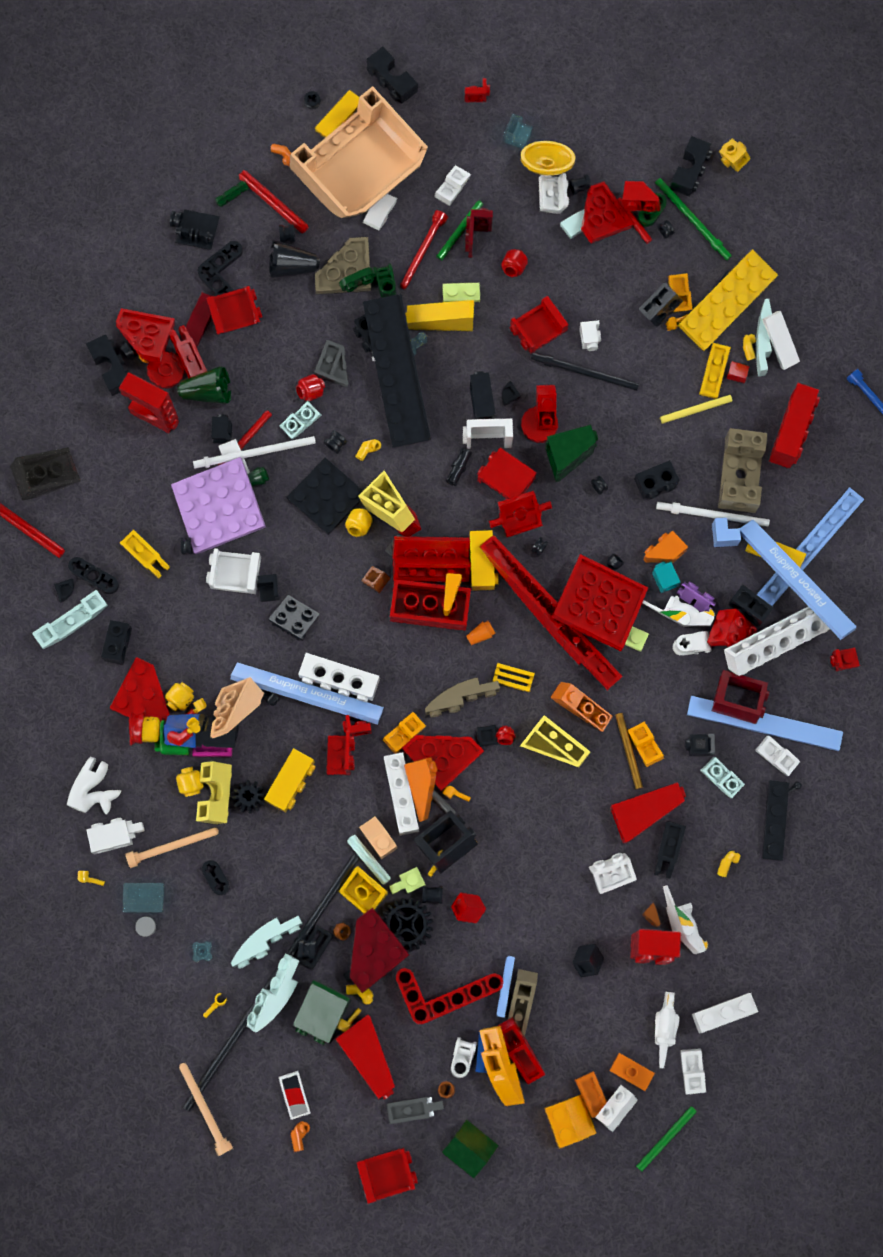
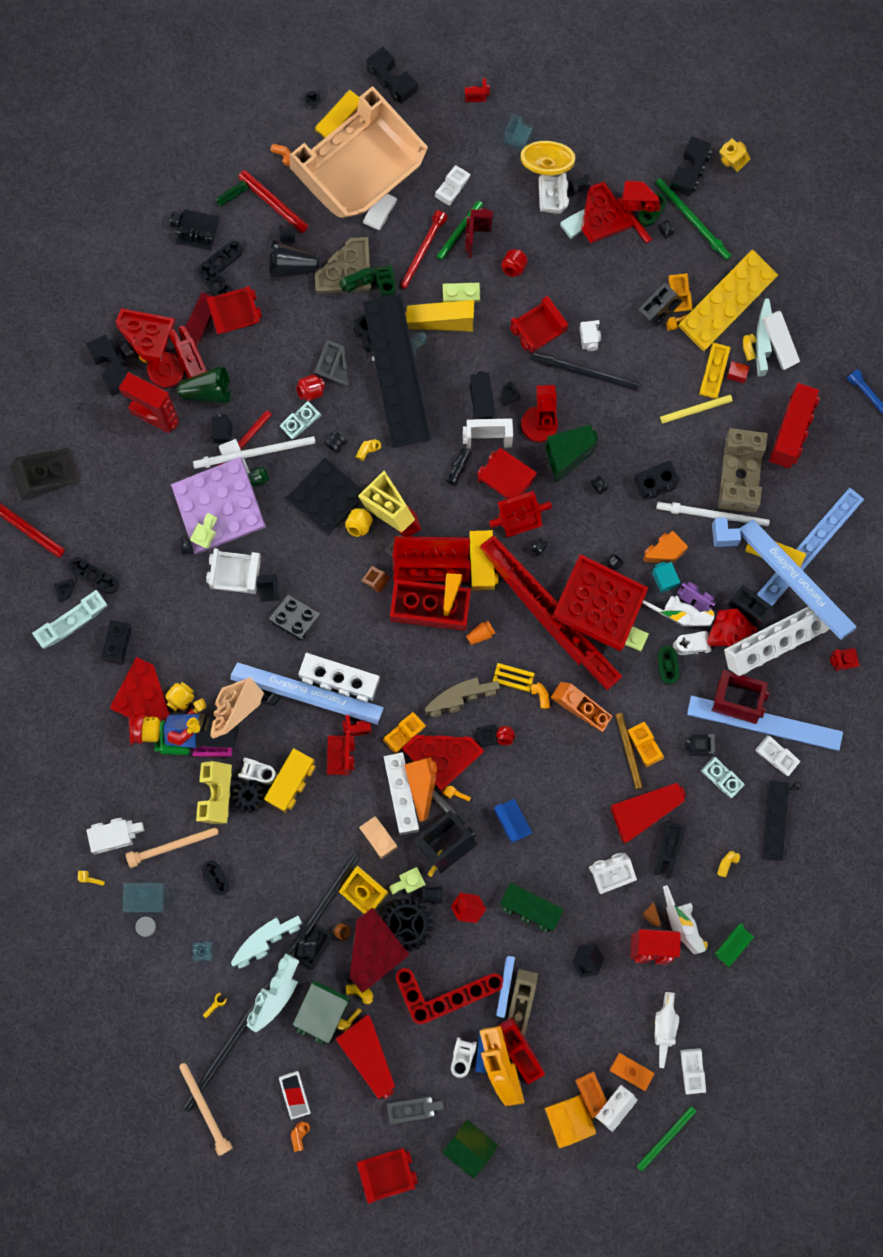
white piece [67,756,121,814] -> none
yellow hinge [120,530,170,579] -> none
yellow head [176,767,204,797] -> none
light aqua axle [347,835,391,885] -> none
dark orange hinge [438,1081,455,1099] -> none
light yellow wedge [520,715,591,768] -> none
white brick [692,993,758,1033] -> none
none -> yellowish green plate [190,513,218,549]
none -> white piece [238,758,277,785]
none -> blue panel [493,799,532,844]
none -> dark green brick [499,883,564,933]
none -> light orange arm [531,682,550,709]
none -> dark green plate [657,646,680,685]
none -> green panel [713,923,754,968]

